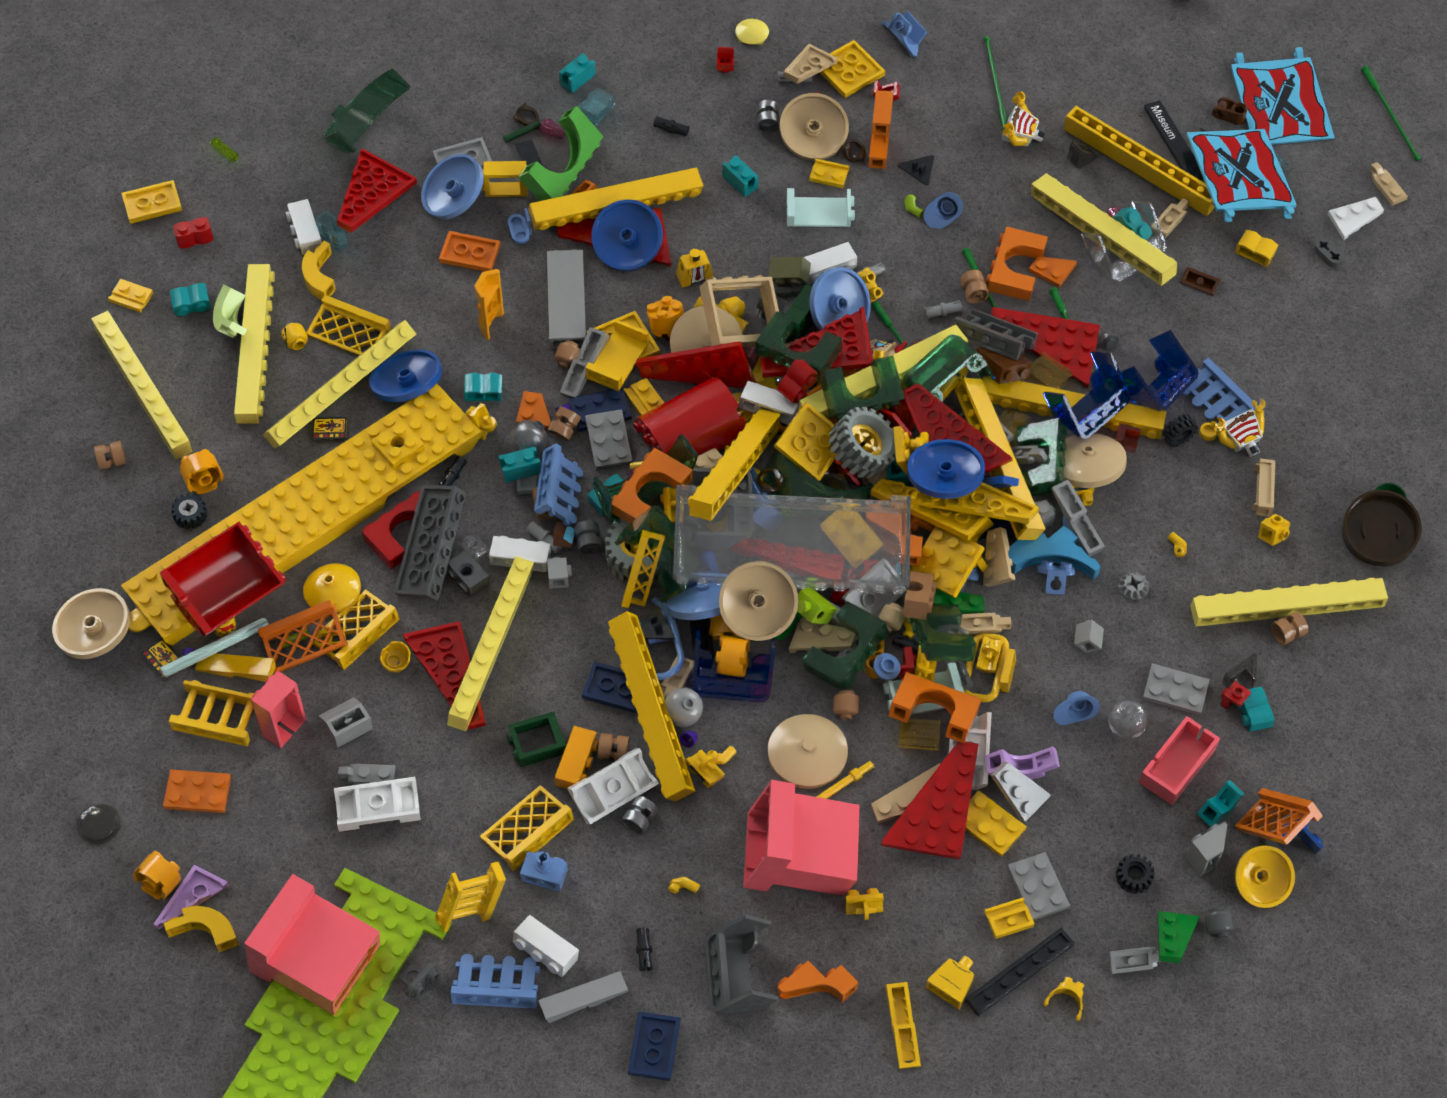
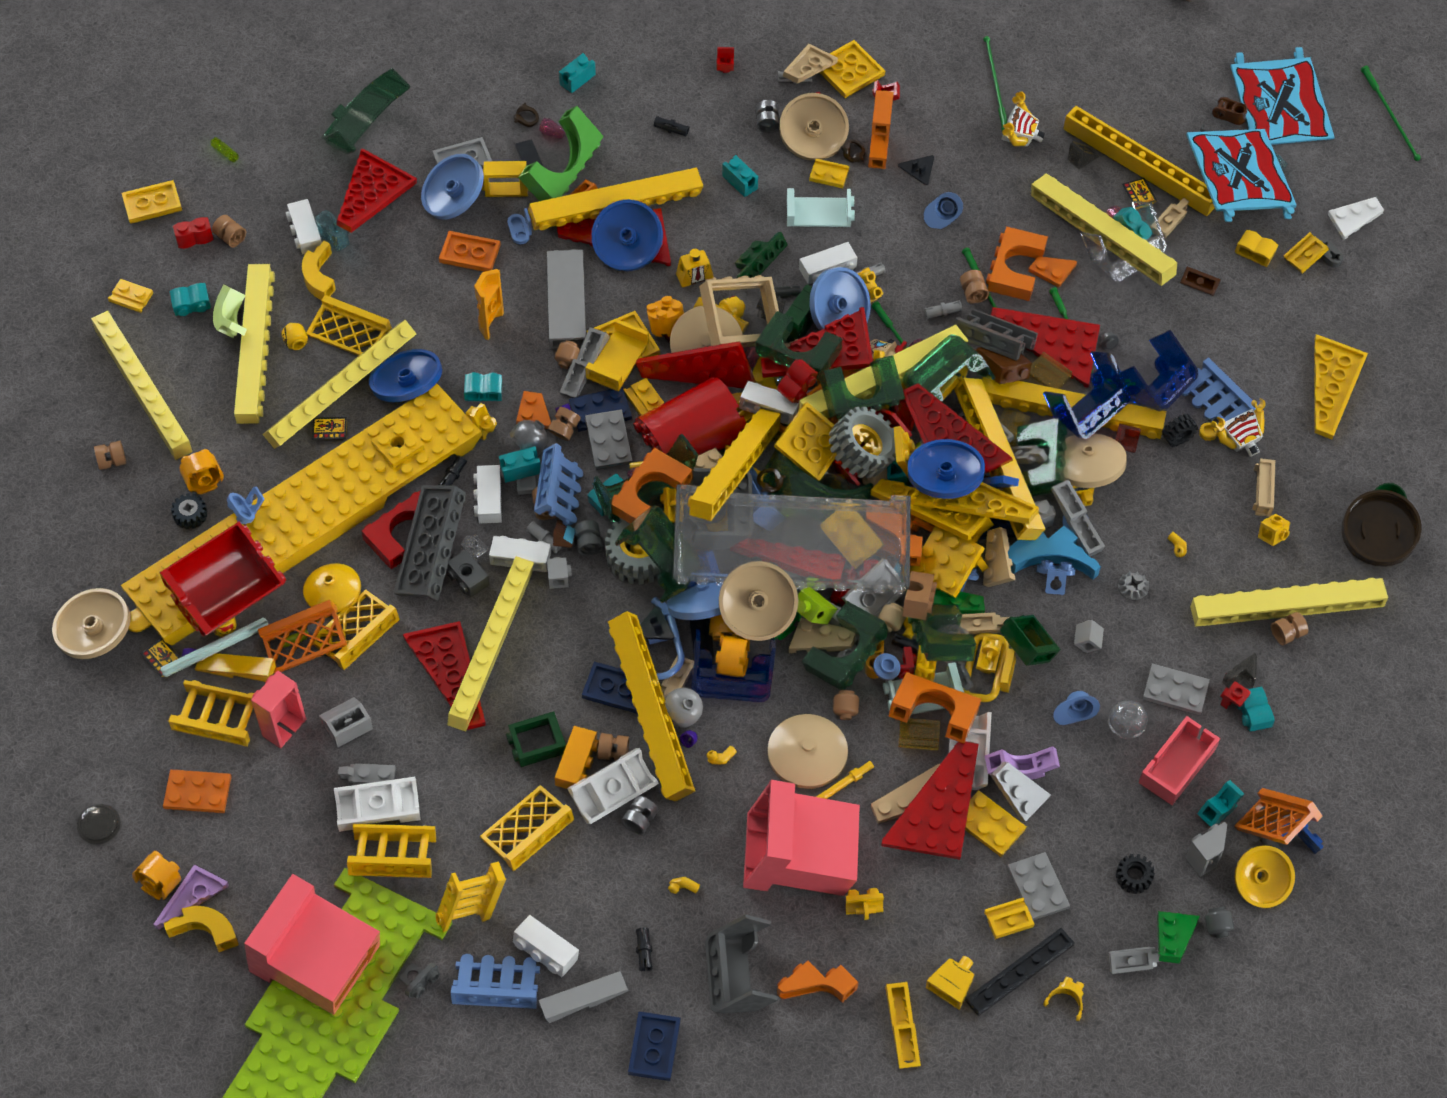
yellow hair [380,641,411,673] -> none
dark green piece [503,120,542,143] -> none
medium blue brick [520,851,568,892] -> none
clear light blue brick [578,88,615,126] -> none
yellow fence [621,530,665,608] -> none
yellow hips [686,749,725,788] -> none
light yellow dish [735,19,769,45] -> none
olive brick [768,257,811,286] -> none
medium blue piece [881,11,928,57] -> none
lime arm [904,195,924,218] -> none
yellow arm [910,432,929,449] -> none
black tile [1144,100,1204,181] -> none
tan hinge [1370,162,1408,206] -> none
none -> medium nougat wheel [212,215,246,247]
none -> medium blue bracket [227,487,264,524]
none -> yellow fence [347,824,436,878]
none -> white brick [474,465,502,523]
none -> dark green bracket [735,232,788,290]
none -> dark green window [999,615,1061,666]
none -> piece [1122,178,1157,208]
none -> yellow plate [1283,232,1329,274]
none -> yellow wing [1314,334,1368,439]

